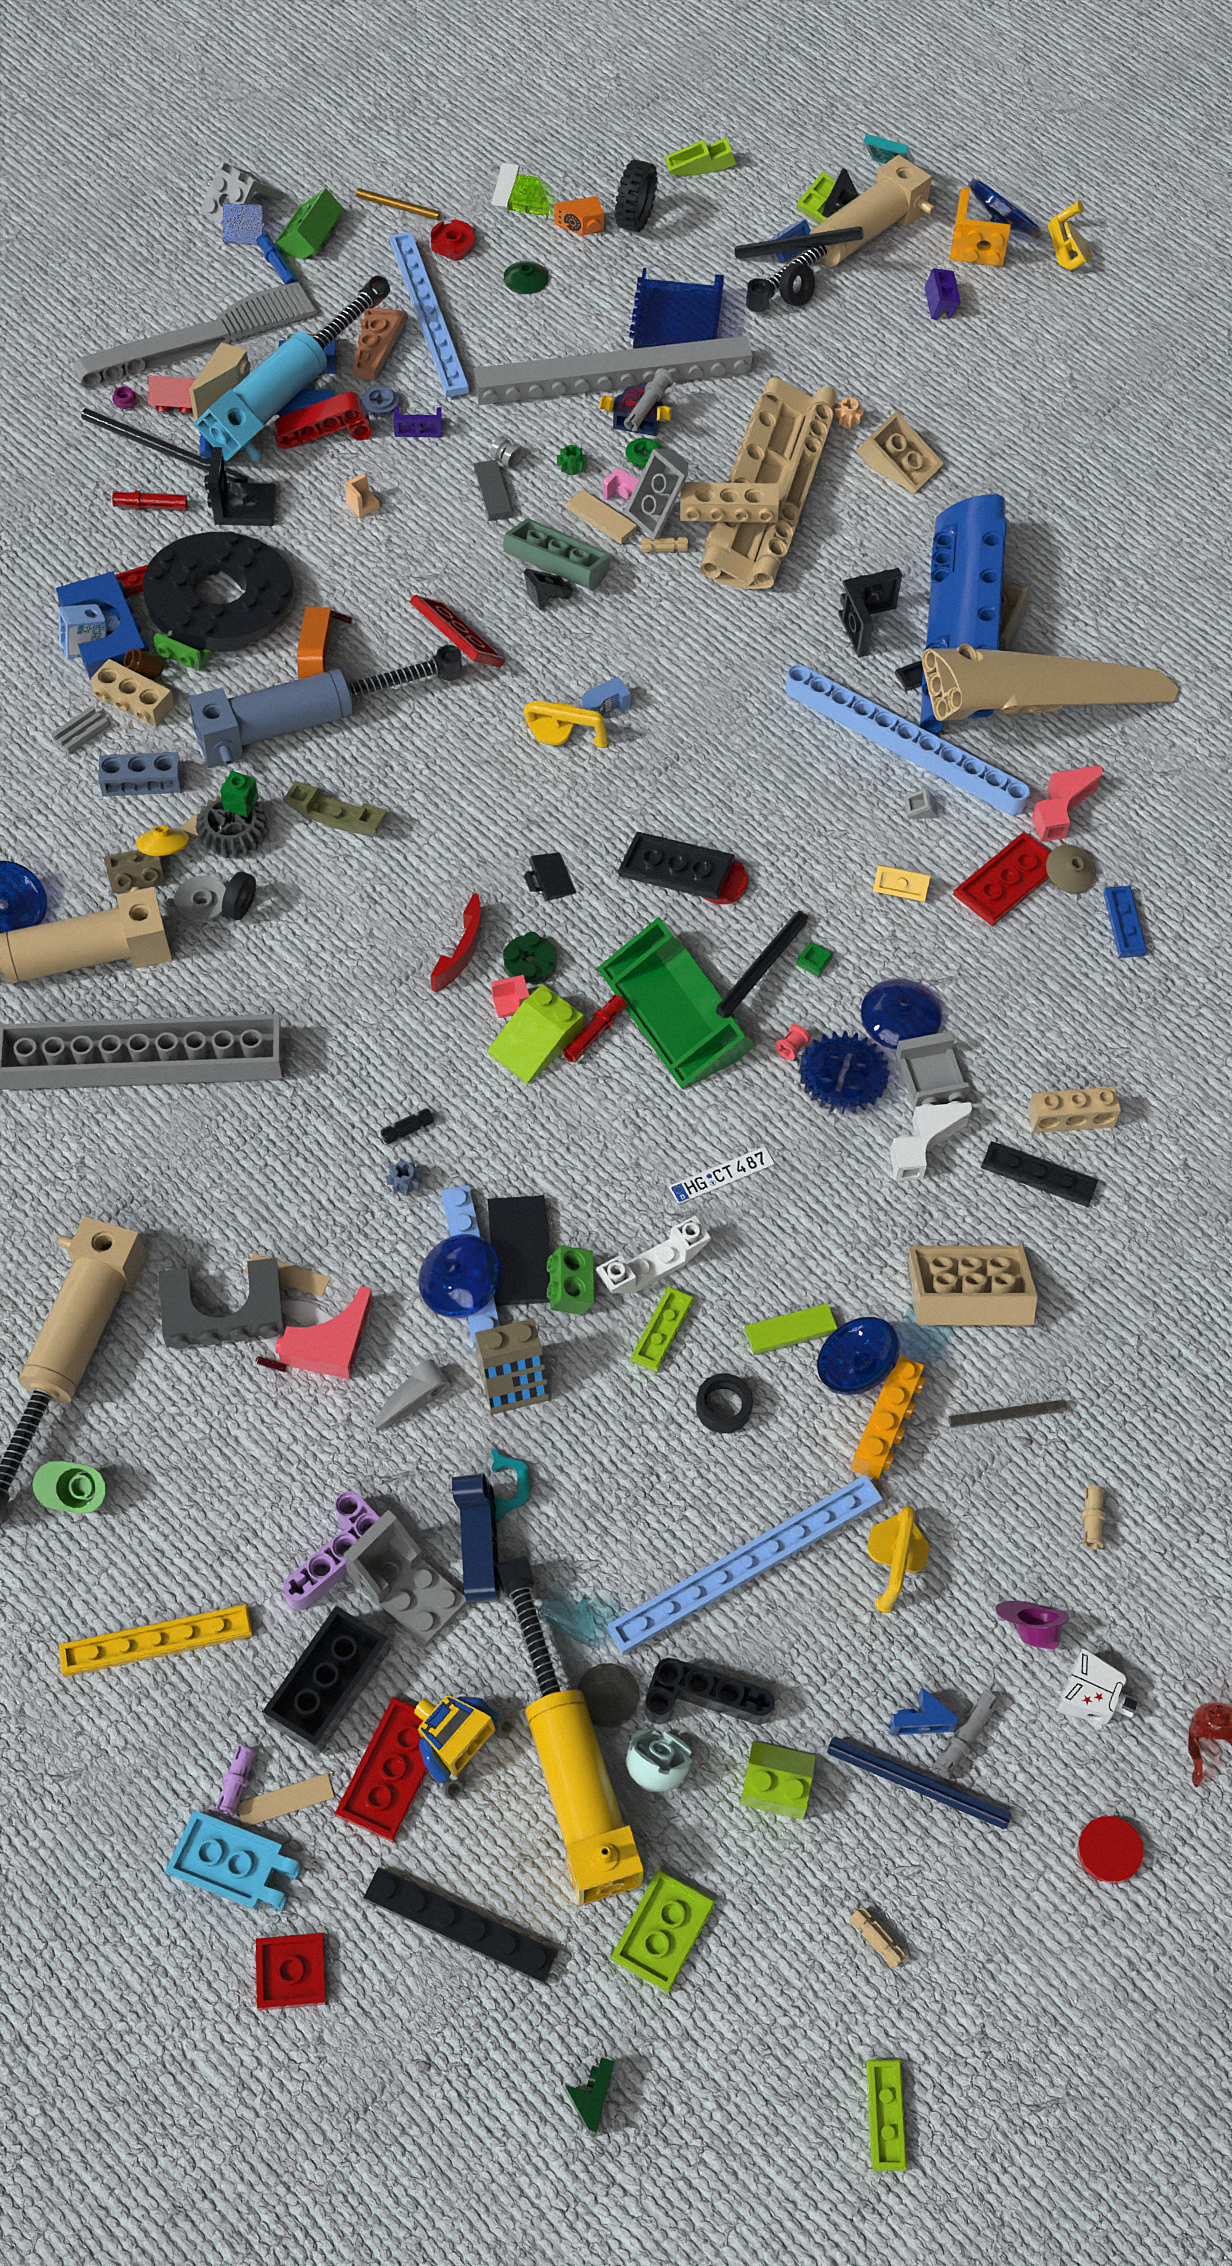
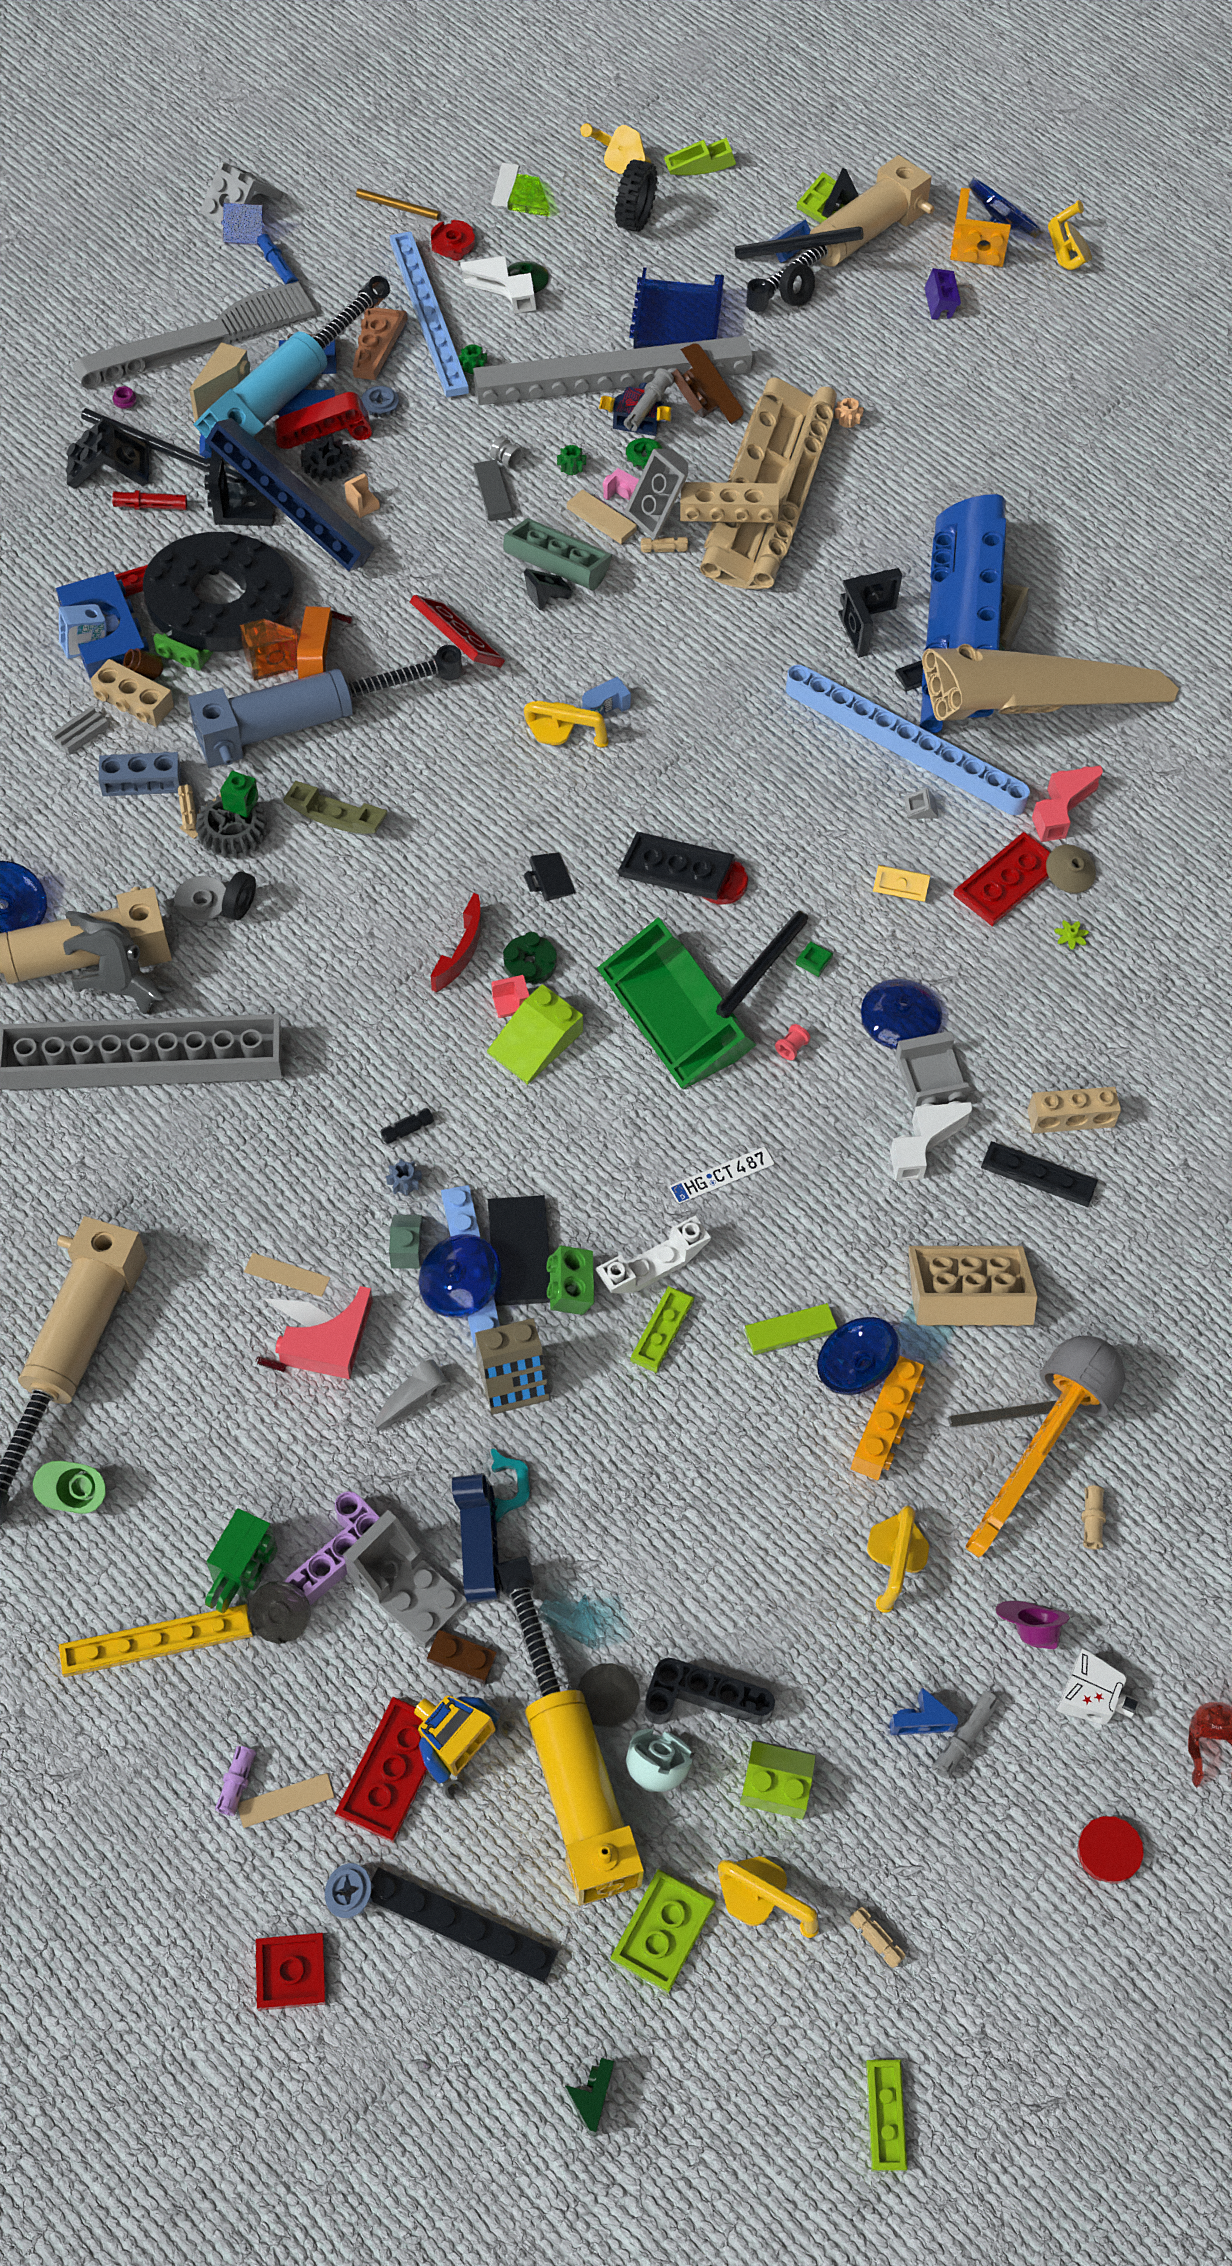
dark tan bracket [104,850,165,893] -> none
yellow dish [136,825,189,856] -> none
slope [148,375,196,413] -> none
dark grey arch [159,1258,285,1349] -> none
medium azure tile [165,1810,302,1911] -> none
black brick [262,1606,391,1756] -> none
bright green slope [274,188,344,259] -> none
dark purple hinge [393,407,442,438] -> none
orange slope [554,196,604,235] -> none
red pin [562,994,627,1063] -> none
light blue plate [606,1475,883,1655] -> none
black tyre [696,1373,753,1434] -> none
clear blue gear [799,1031,890,1114] -> none
dark blue axle [827,1737,1011,1829] -> none
tan slope [856,411,944,493] -> none
teal tile [864,134,915,164] -> none
blue tile [1103,886,1147,958] -> none
none -> dark grey animal [63,911,174,1014]
none -> black bracket [66,418,149,489]
none -> tan axle [178,784,197,830]
none -> dark blue brick [205,418,375,572]
none -> green brick [205,1508,278,1614]
none -> clear orange slope [240,619,299,681]
none -> clear smoke tile [247,1581,311,1644]
none -> black gear [300,436,353,481]
none -> sand blue gear [325,1863,375,1919]
none -> sand green slope [389,1215,422,1269]
none -> reddish brown plate [427,1630,497,1684]
none -> green gear [458,344,487,374]
none -> white arch [460,256,536,314]
none -> yellow piece [580,123,651,174]
none -> reddish brown plate [671,343,743,425]
none -> yellow piece [717,1856,819,1938]
none -> piece [965,1335,1125,1558]
none -> lime plant [1054,920,1089,950]

